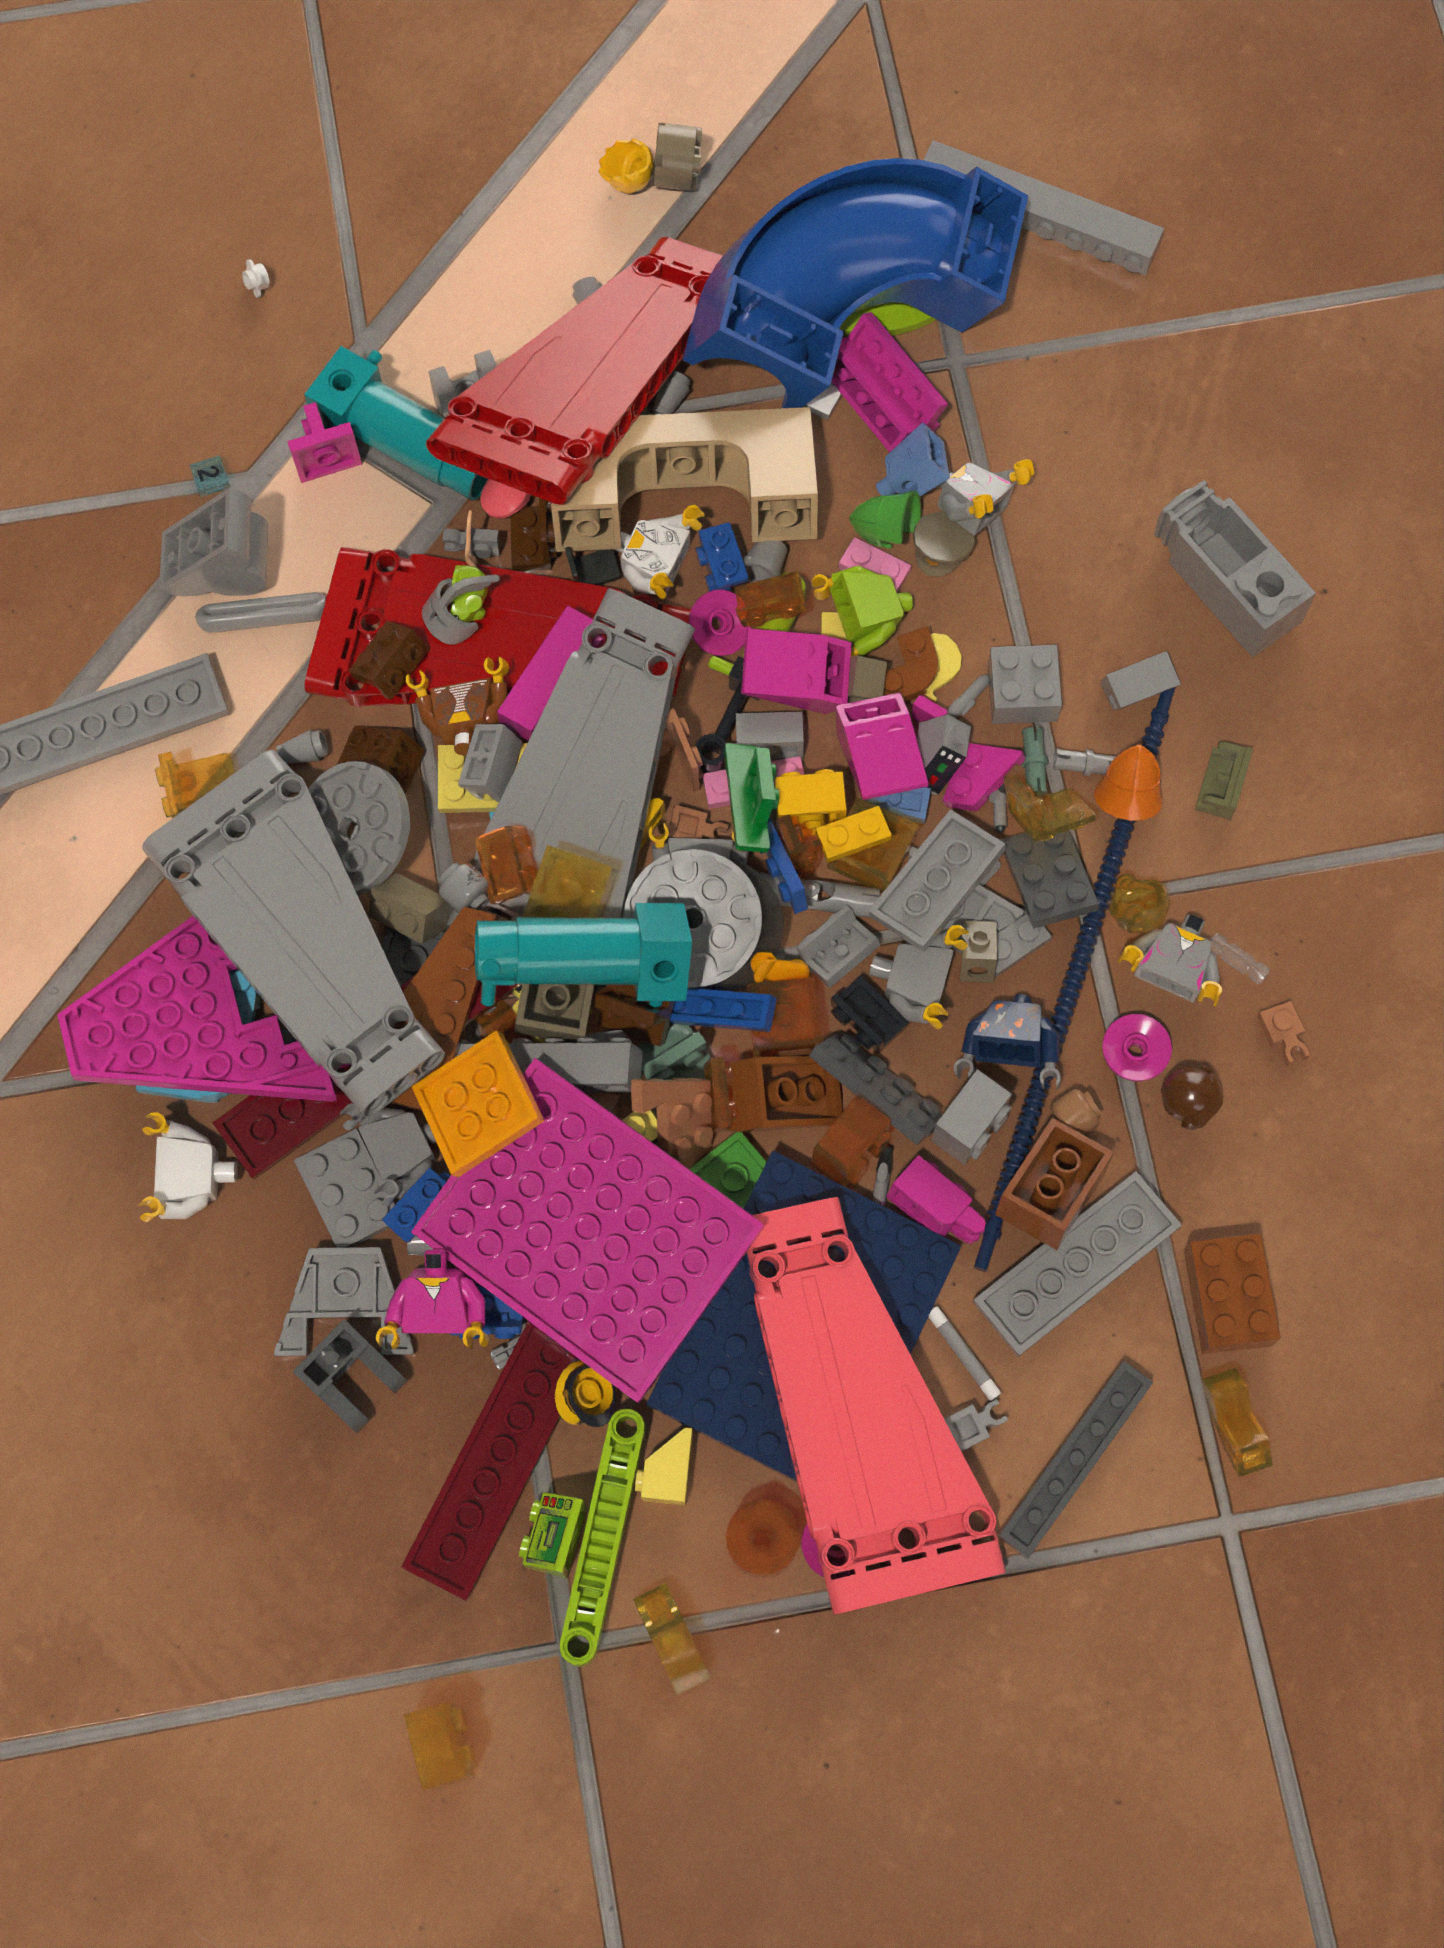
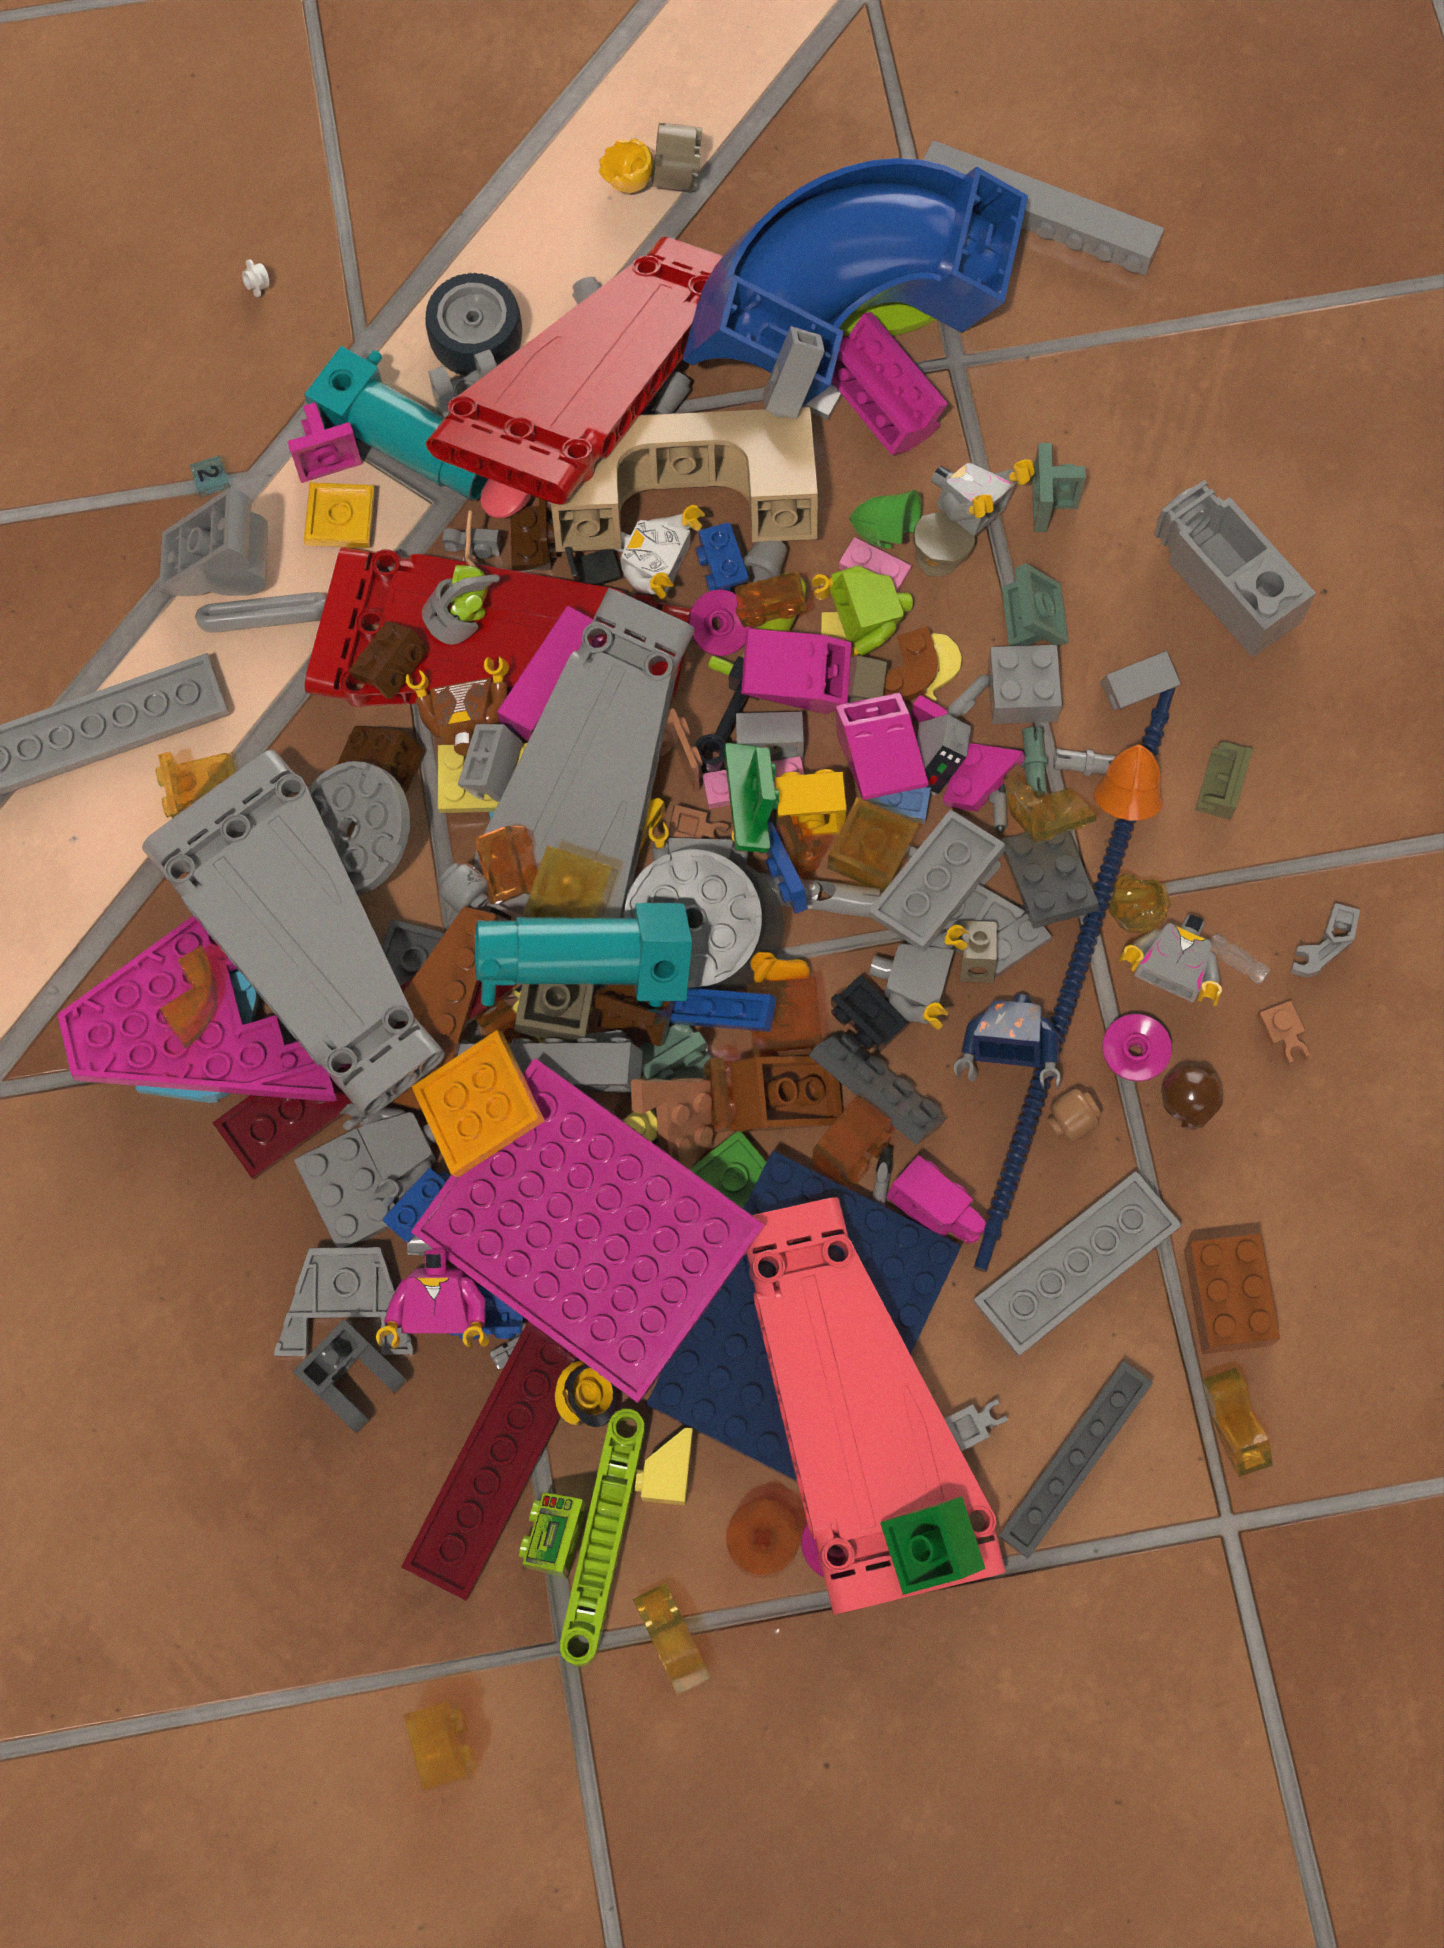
white torso [138,1112,238,1222] -> none
light grey cone [276,729,329,764] -> none
dark tan brick [368,873,450,944] -> none
light grey bracket [797,905,880,988] -> none
yellow plate [815,806,892,863] -> none
medium blue torso [876,423,949,496] -> none
light grey bar [929,1306,1002,1402] -> none
light grey brick [931,1069,1012,1165] -> none
dark orange brick [995,1117,1114,1250] -> none
none -> brick [160,945,218,1048]
none -> yellow plate [303,482,375,548]
none -> wheel [425,273,522,376]
none -> light grey brick [763,326,825,419]
none -> green slope [880,1496,986,1595]
none -> sand green bracket [1001,563,1069,647]
none -> sand green bracket [1032,443,1086,532]
none -> light grey piece [1290,903,1360,978]

